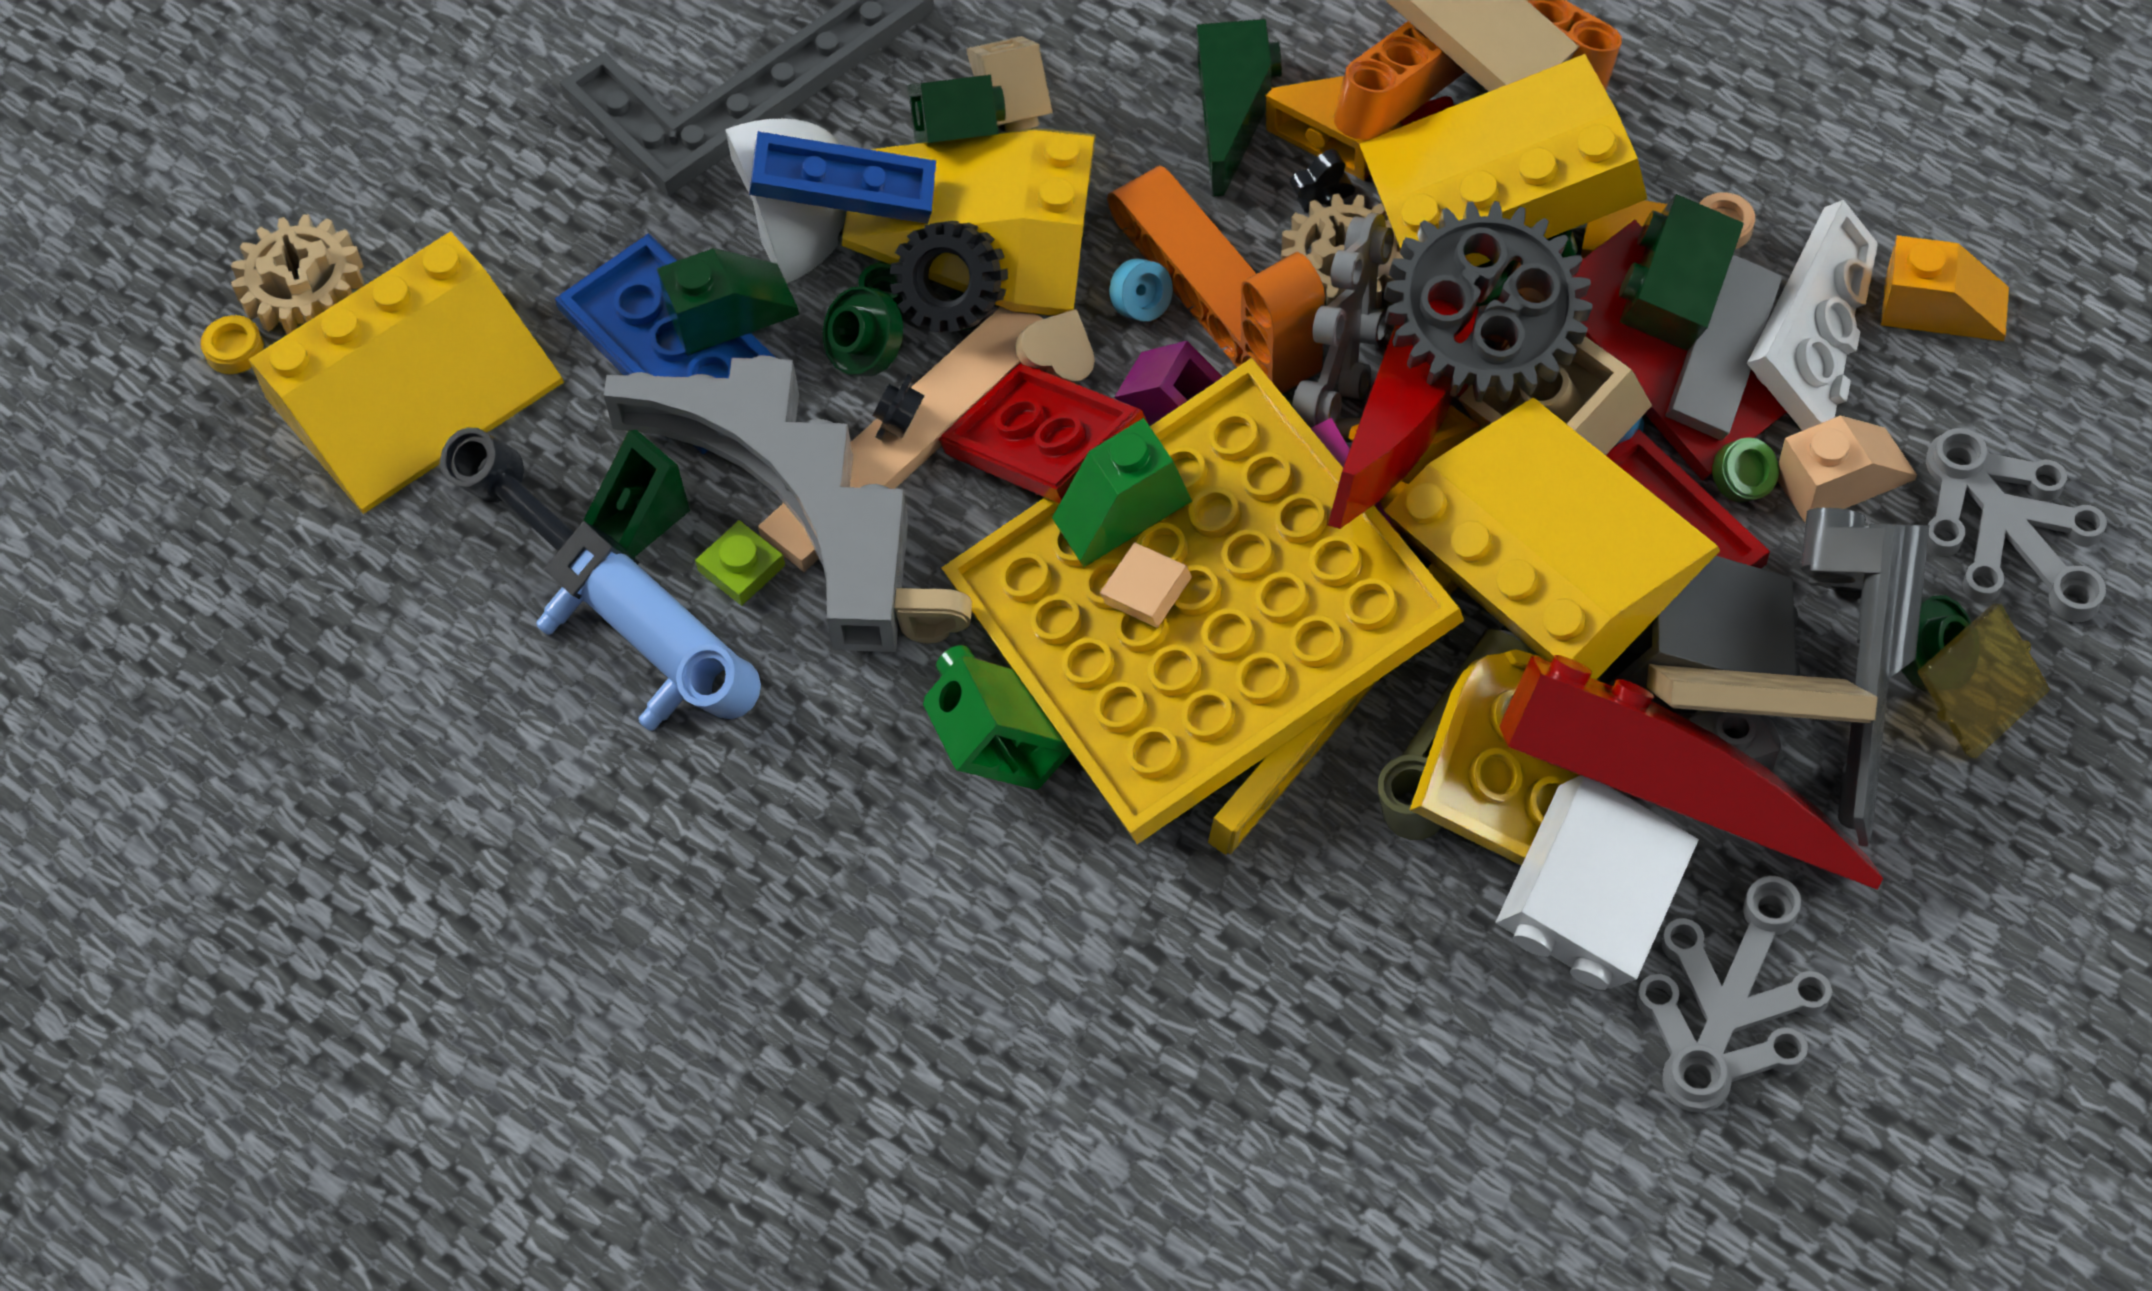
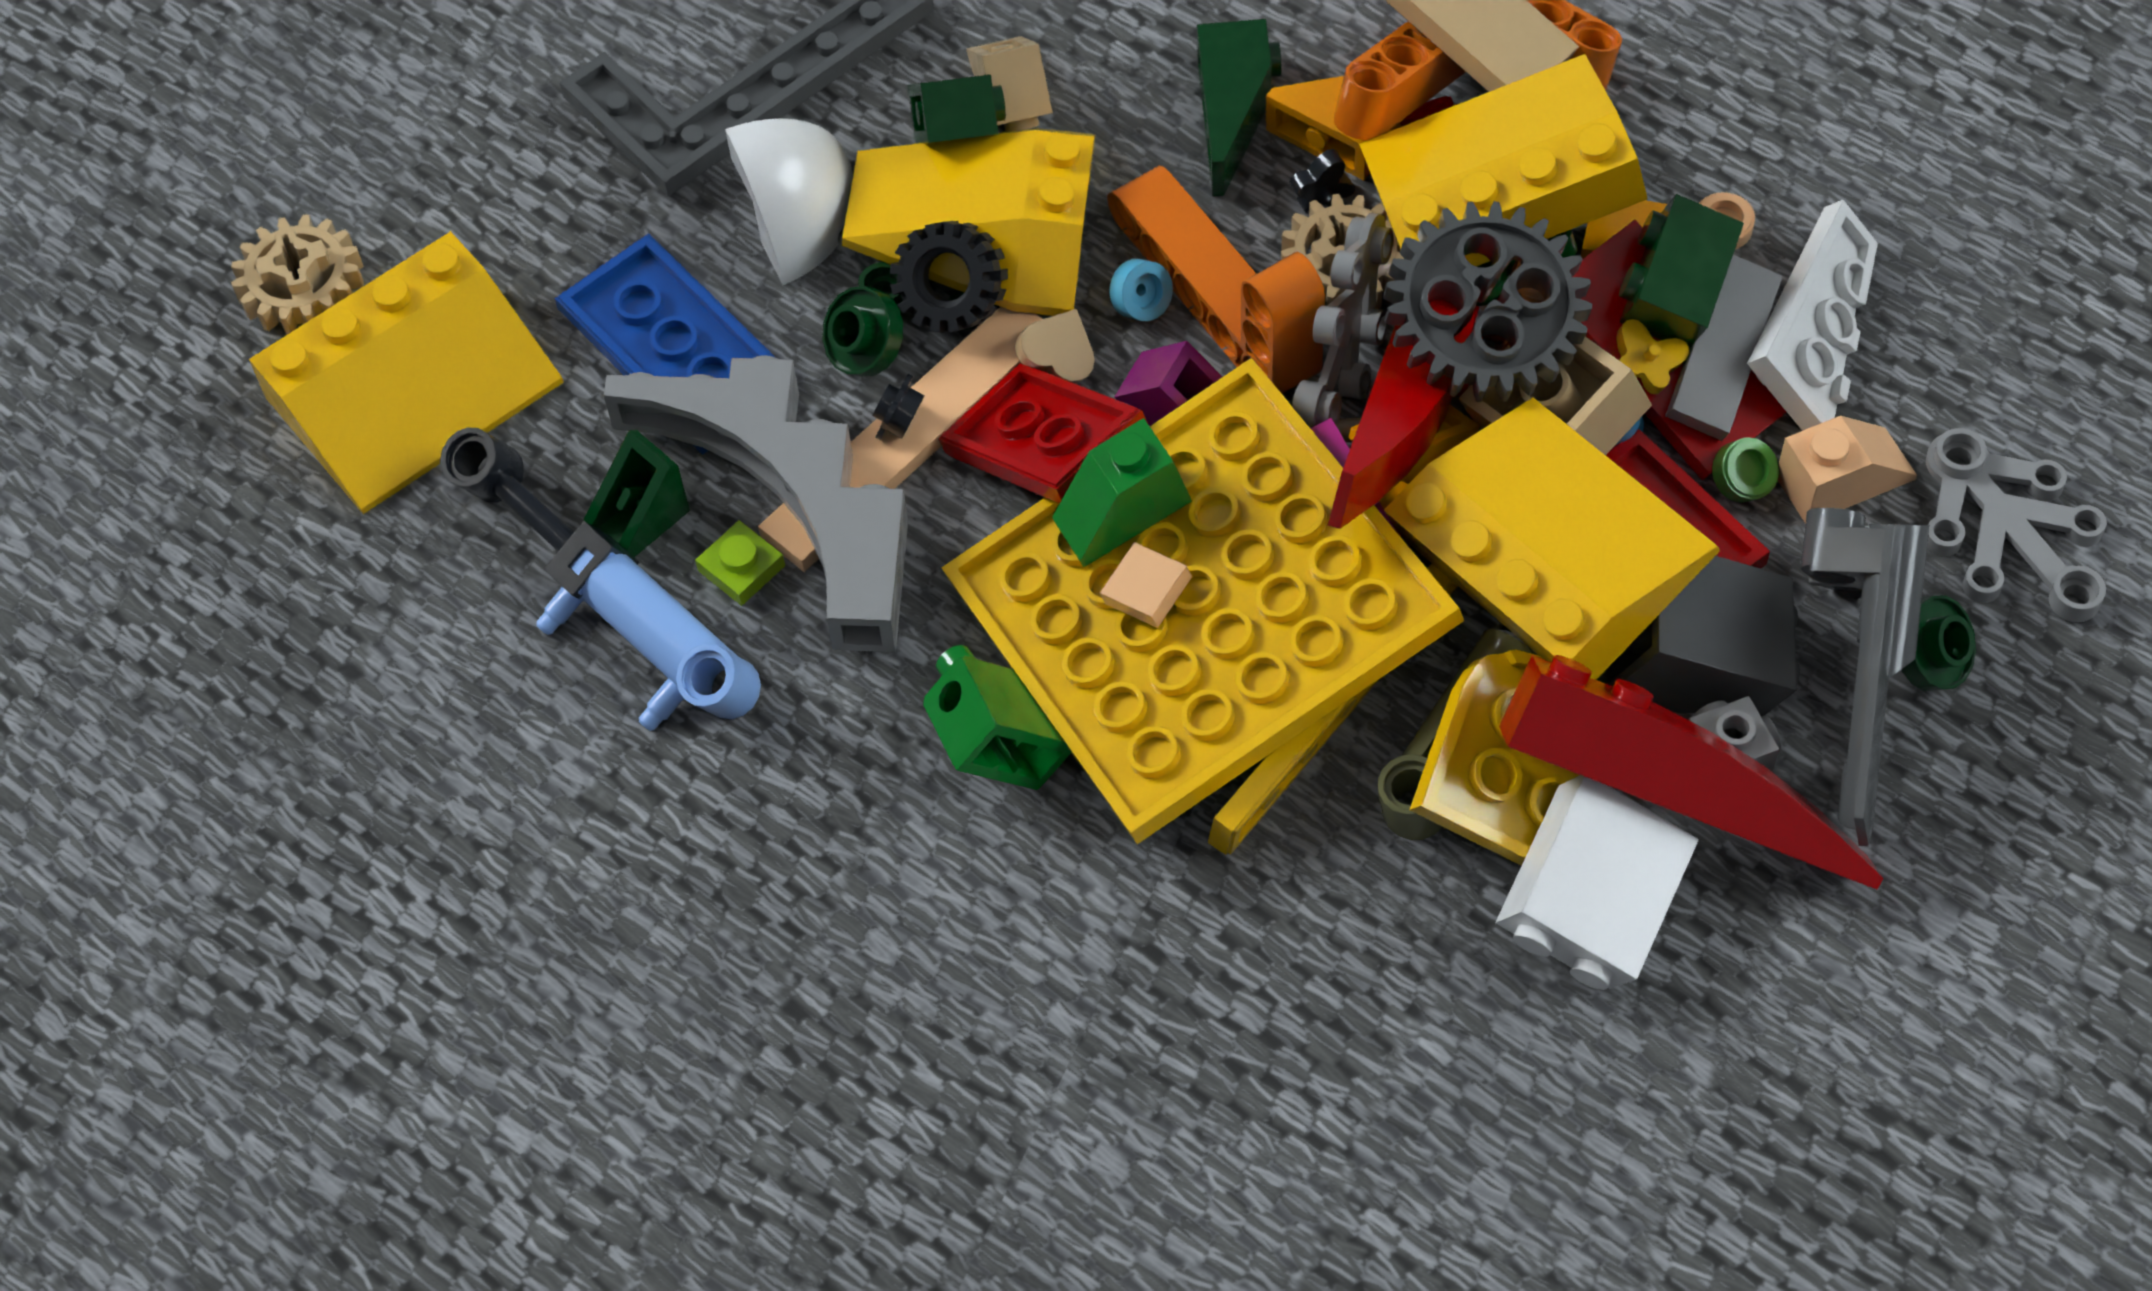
yellow tile [200,315,264,374] -> none
dark green slope [656,248,799,356] -> none
blue plate [749,131,936,224] -> none
tan tile [894,588,972,643] -> none
light grey plant [1636,876,1832,1112] -> none
tan tile [1647,664,1878,723] -> none
light orange slope [1881,235,2009,341] -> none
clear yellow piece [1917,604,2051,758] -> none
none -> yellow piece [1616,319,1690,394]

